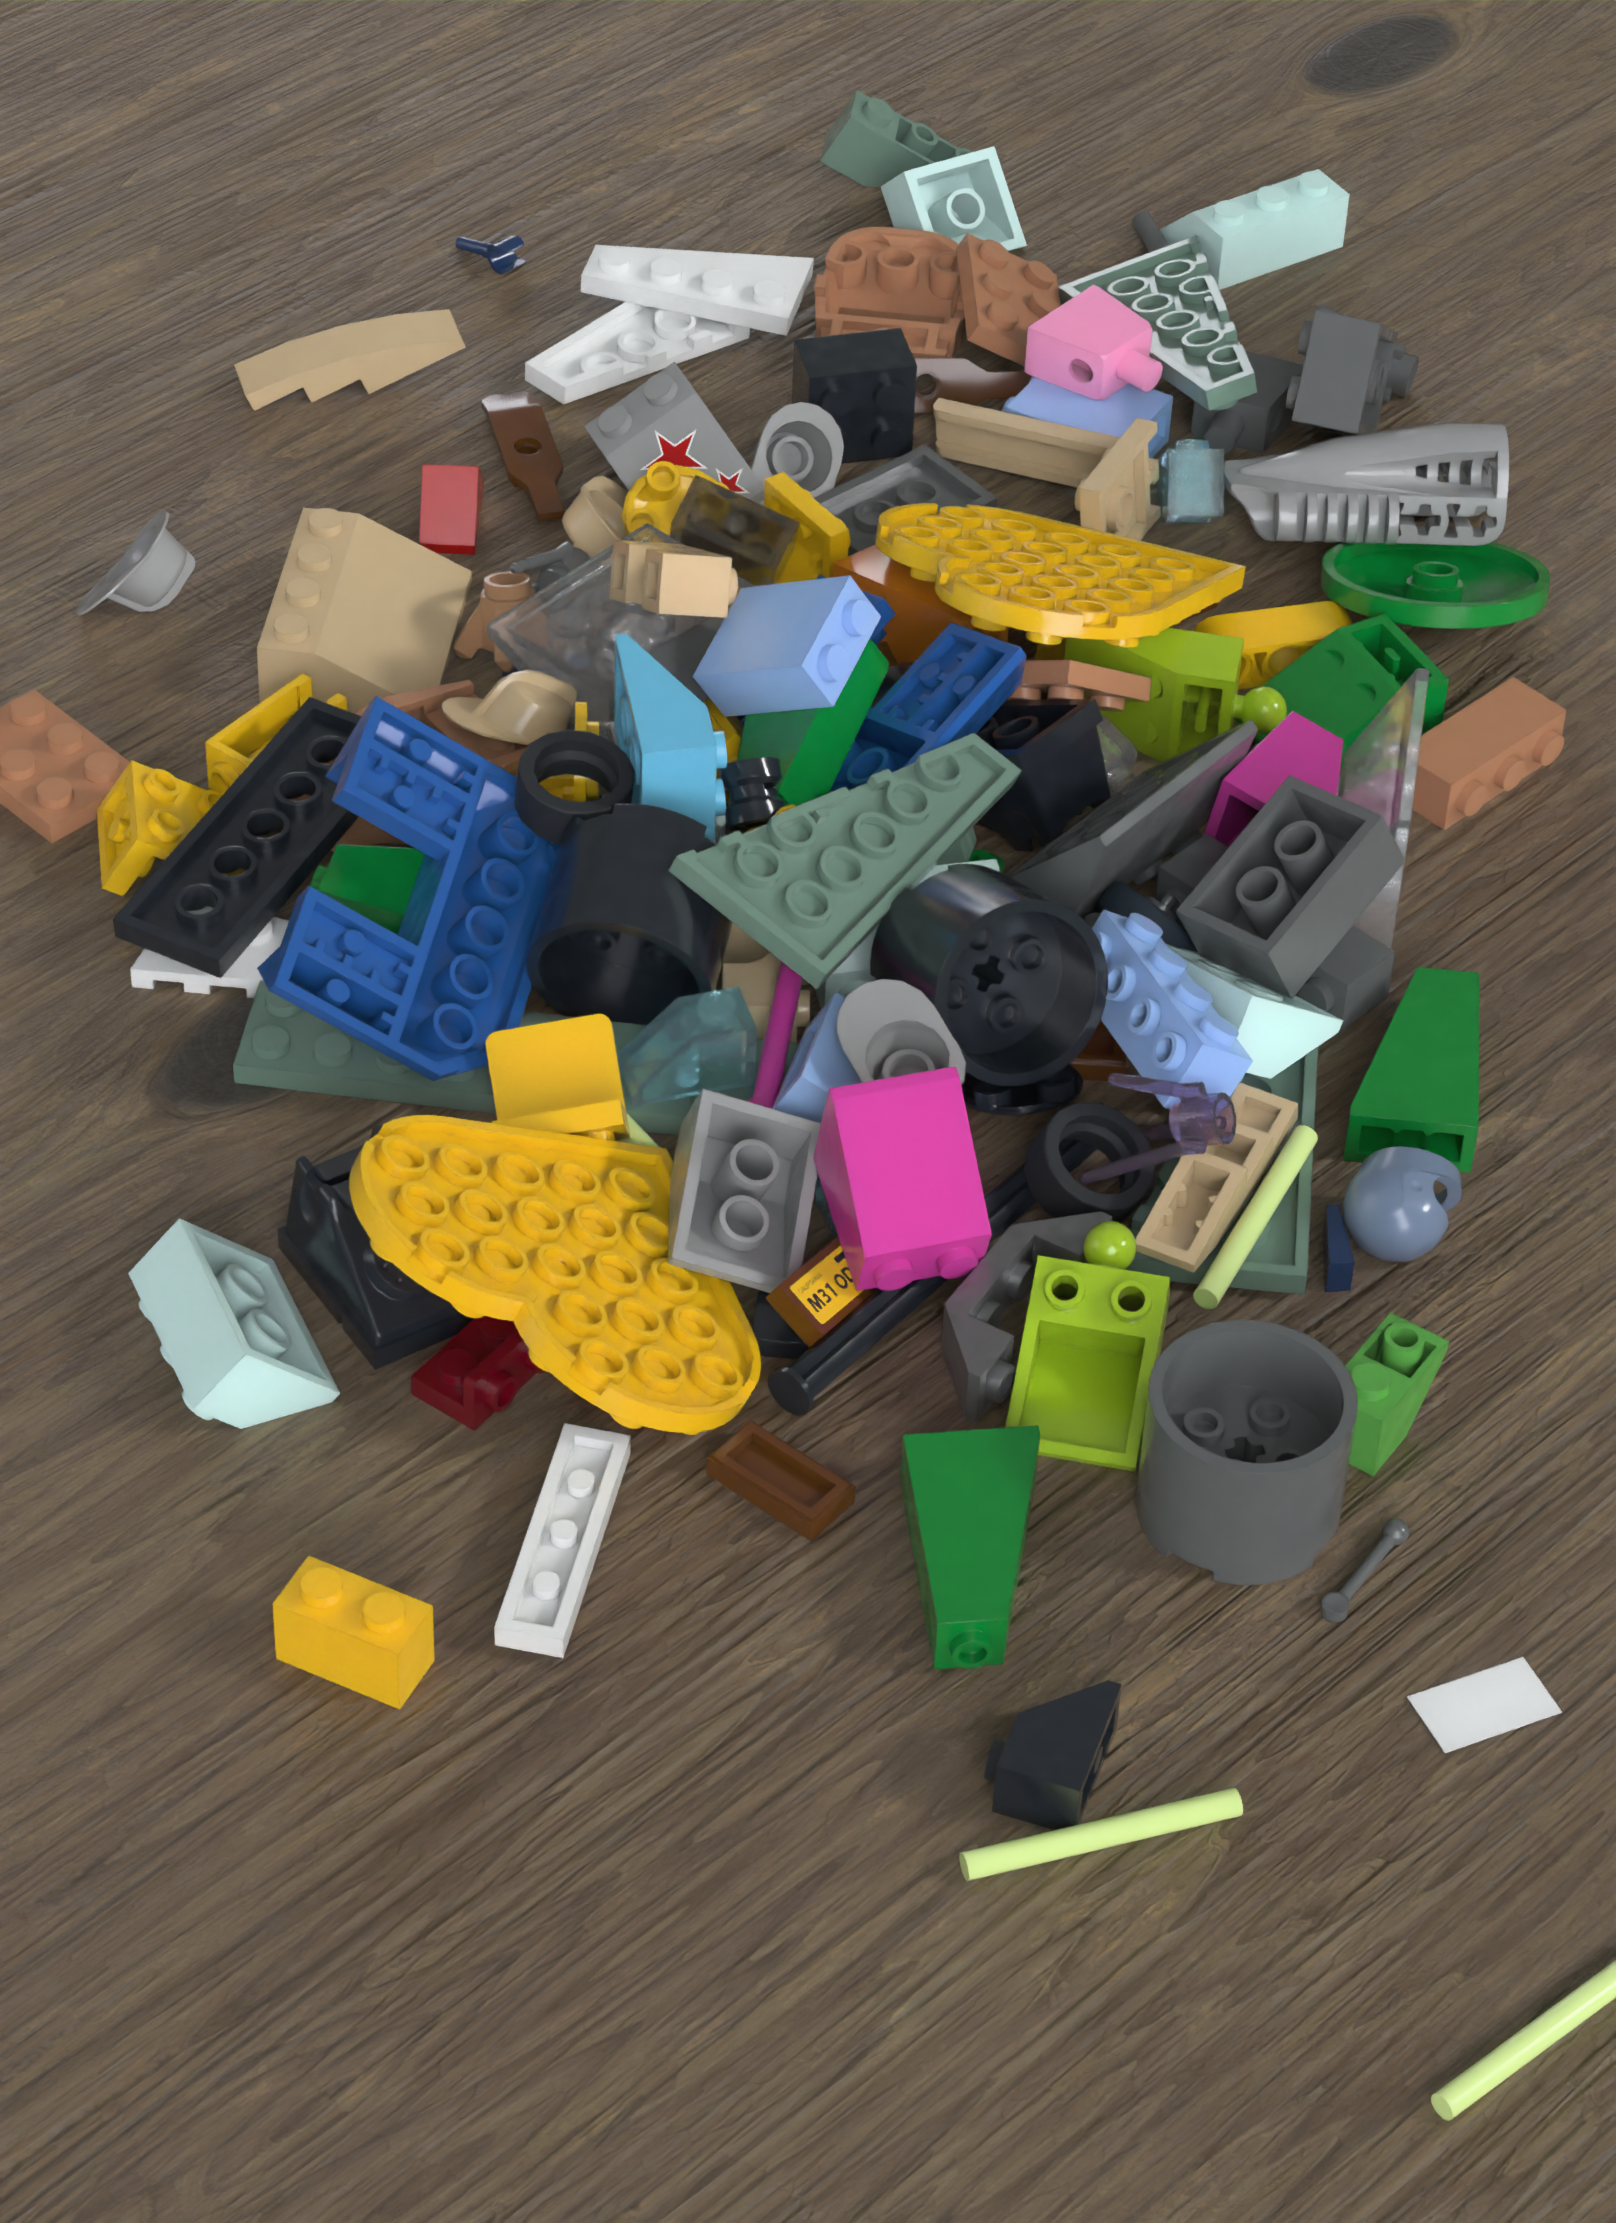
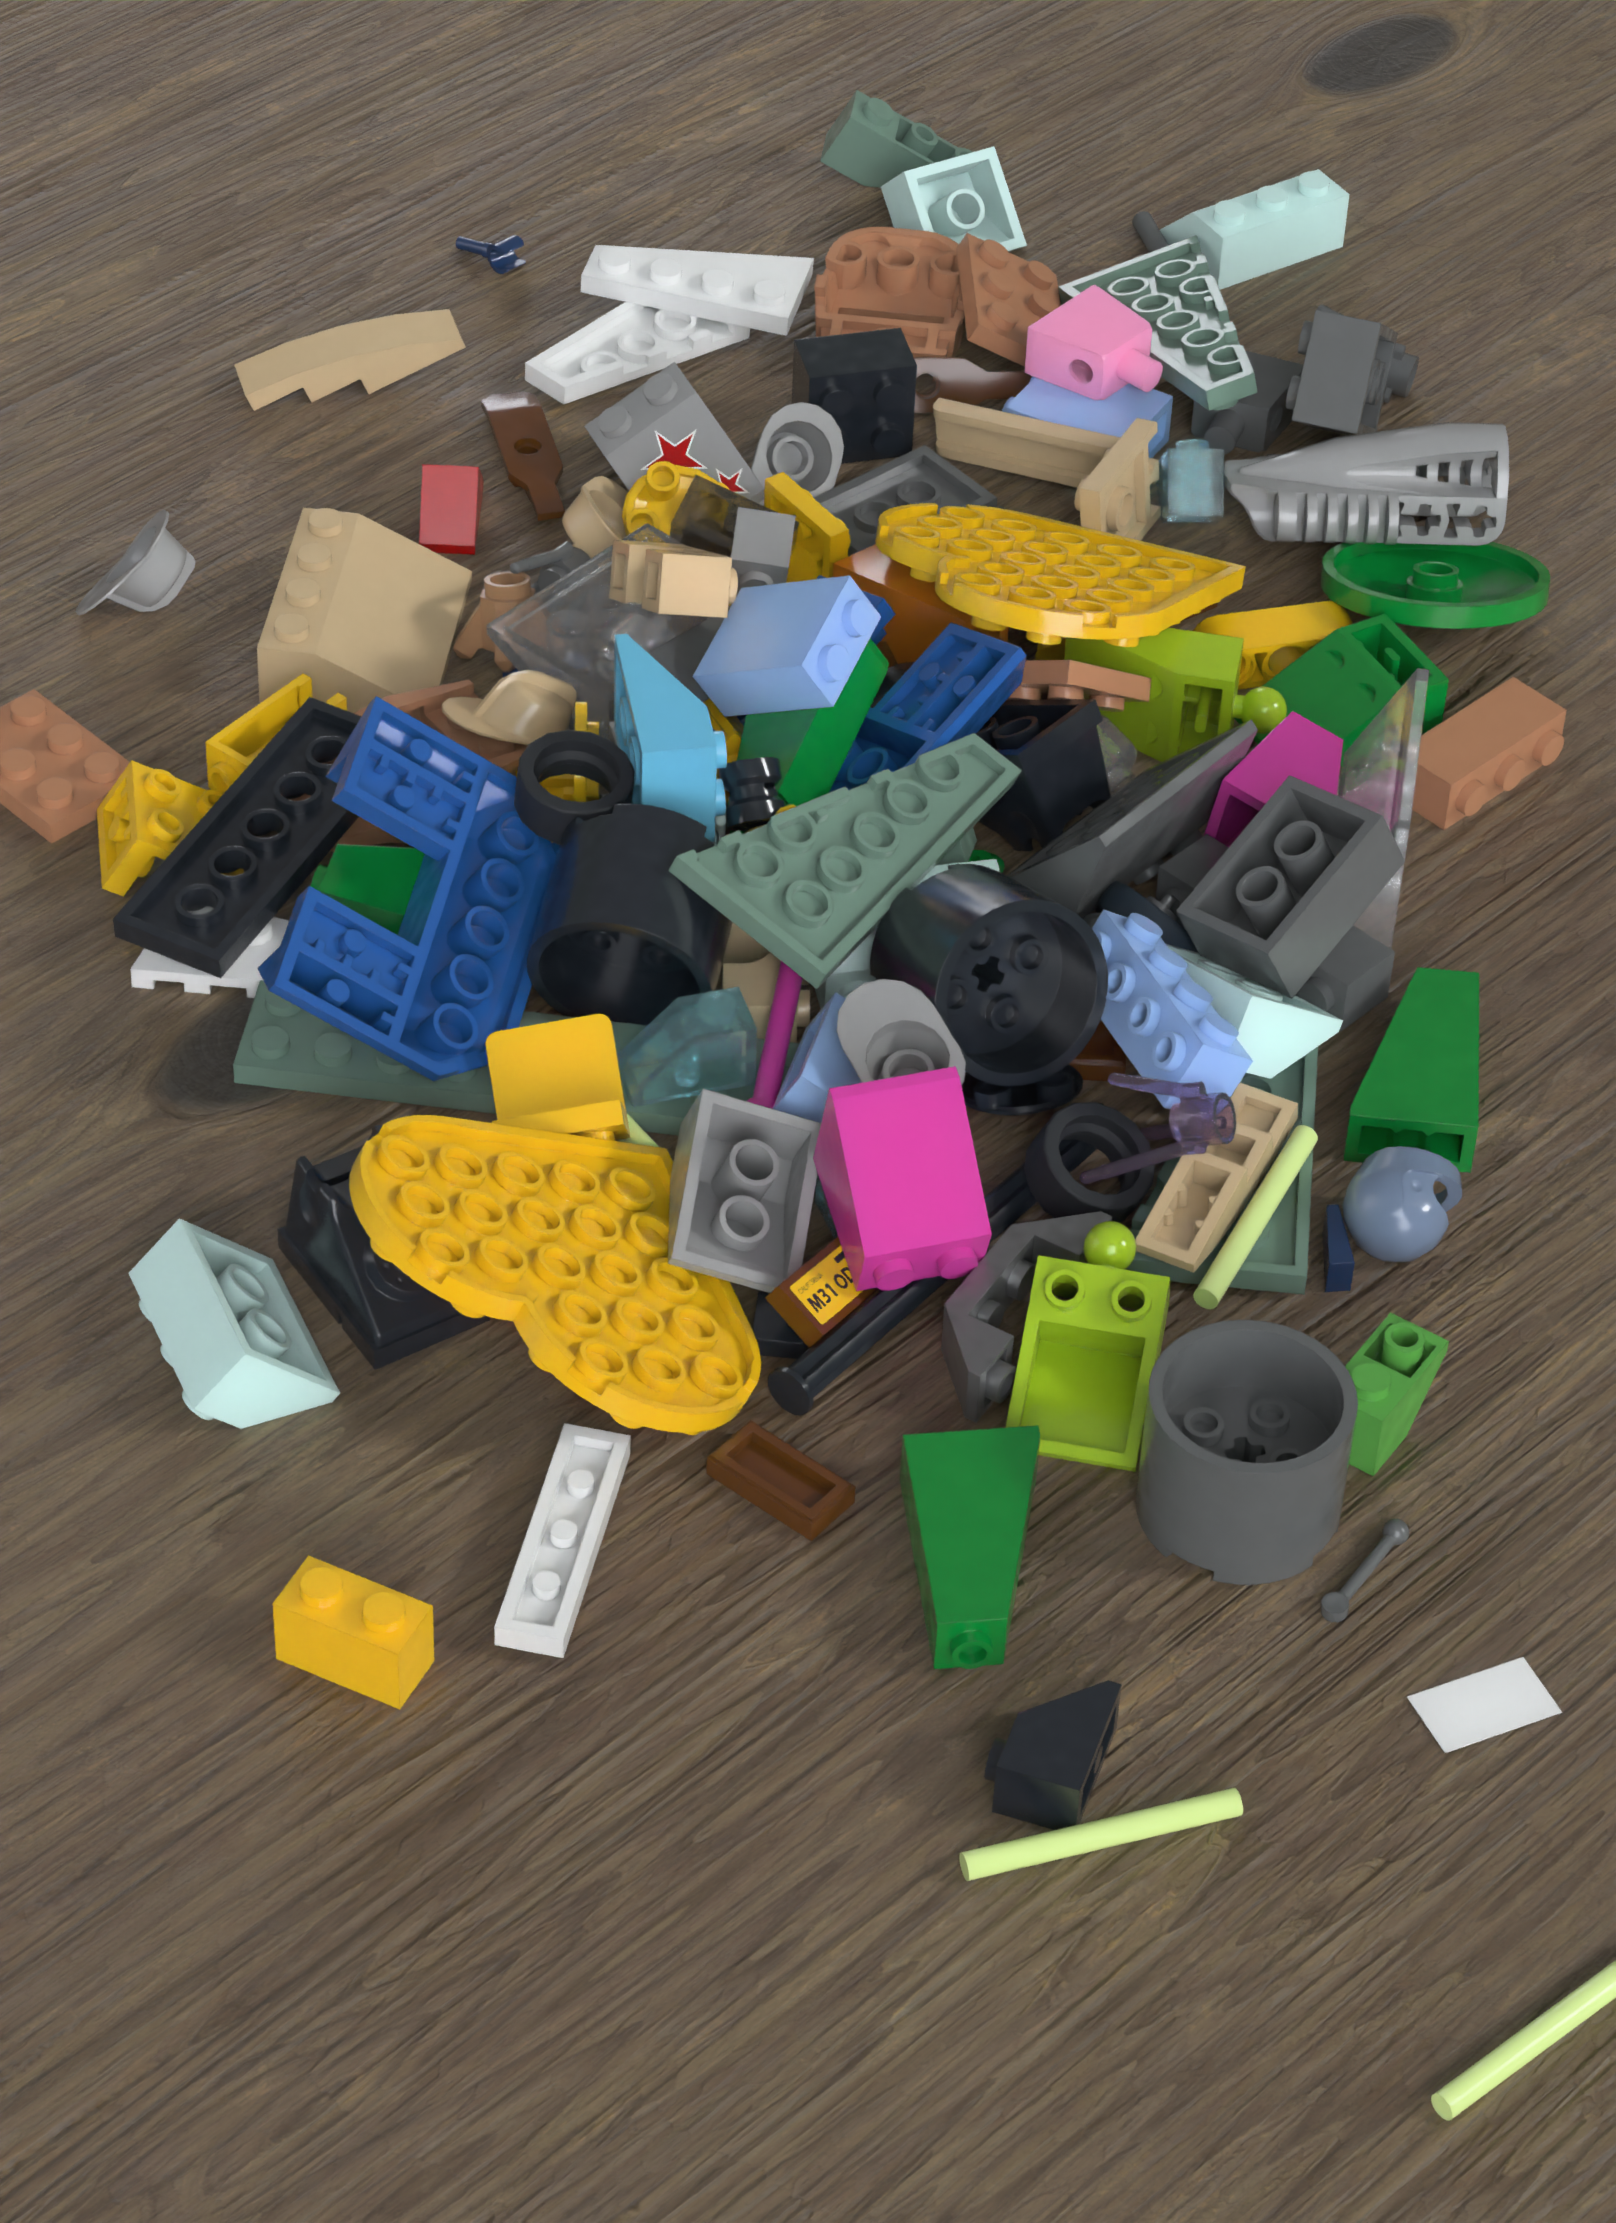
dark red bracket [411,1315,545,1431] -> none
none -> light grey brick [731,507,796,597]

